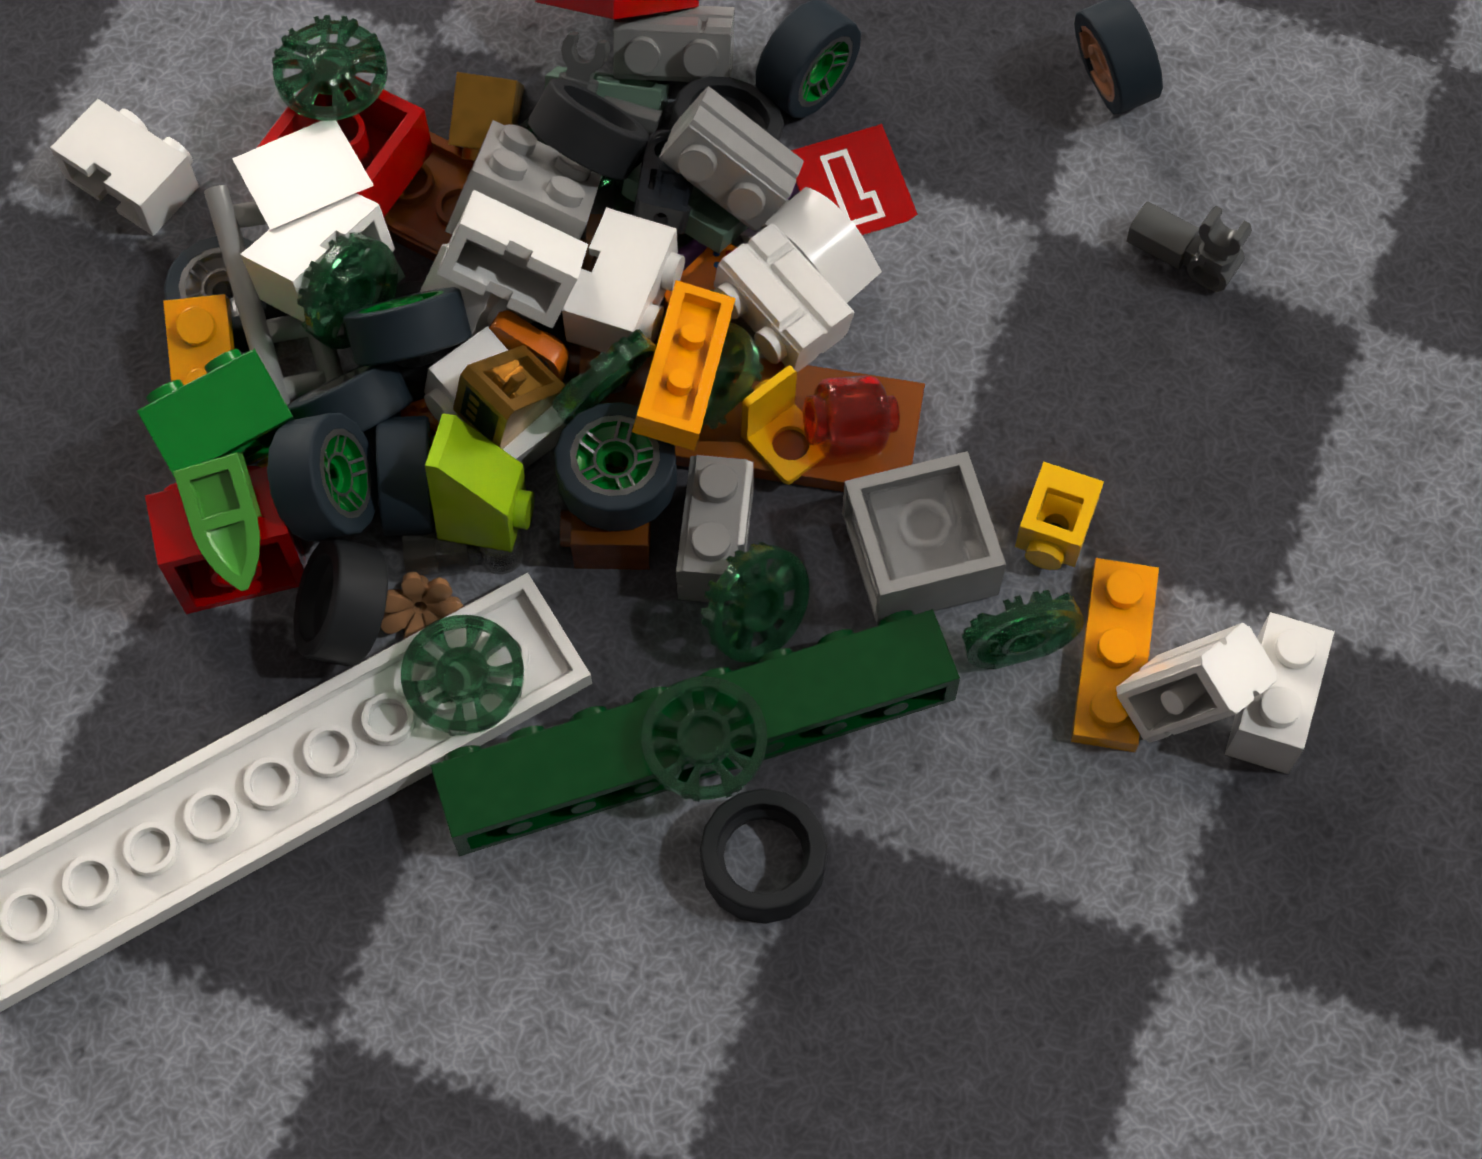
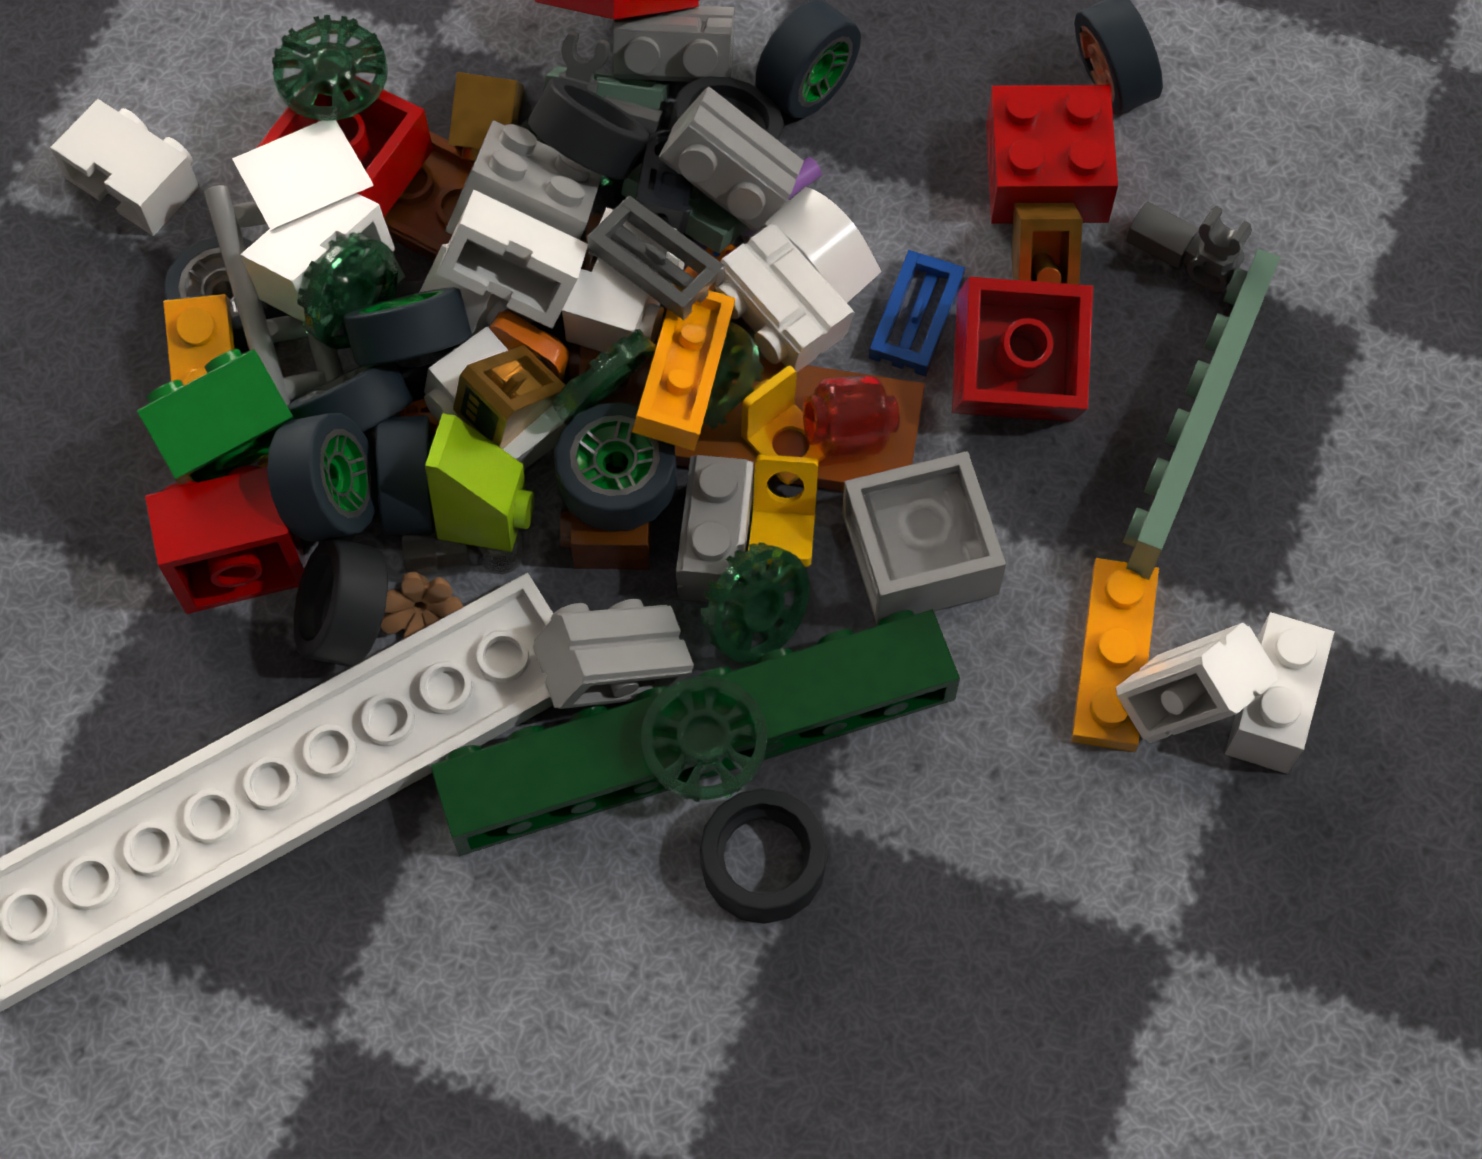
bright green plate [173,452,262,591] -> none
clear green wheel [401,615,525,736] -> none
red sticker [791,124,918,235] -> none
clear green wheel [962,590,1084,669] -> none
yellow brick [1015,461,1104,570] -> none
none -> light grey brick [533,599,694,709]
none -> dark grey tile [587,196,725,320]
none -> yellow bracket [748,454,818,567]
none -> blue tile [869,250,965,377]
none -> red brick [951,277,1093,421]
none -> red brick [986,85,1118,224]
none -> pearl gold slope [1012,203,1083,284]
none -> sand green plate [1123,249,1281,580]

